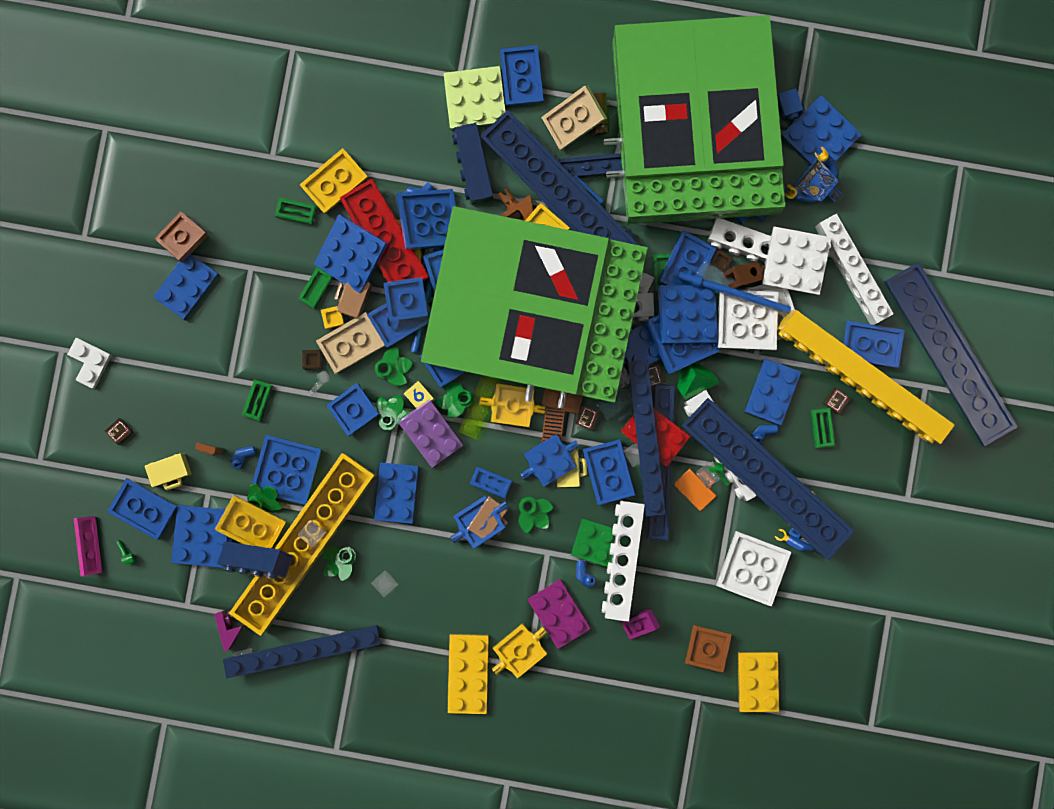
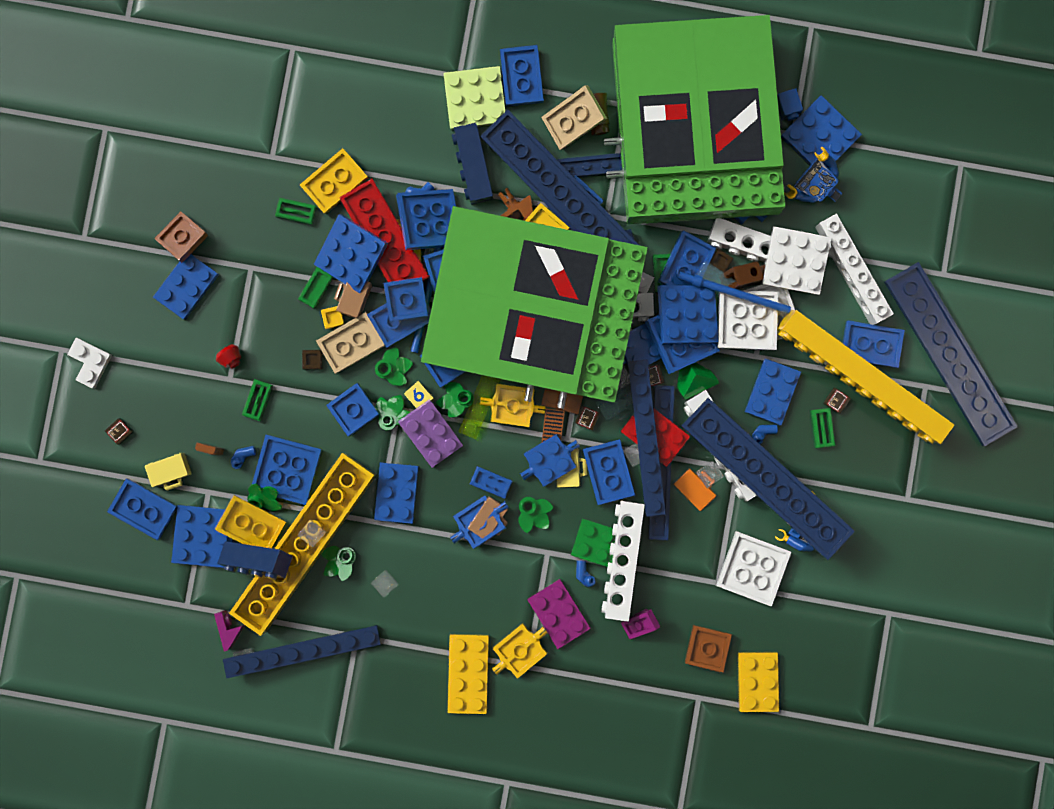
dark pink plate [74,516,102,576] -> none
green hand [116,540,136,565] -> none
clear hand [309,371,330,396] -> none
green hand [708,461,730,486] -> none
none -> red cone [216,344,241,369]

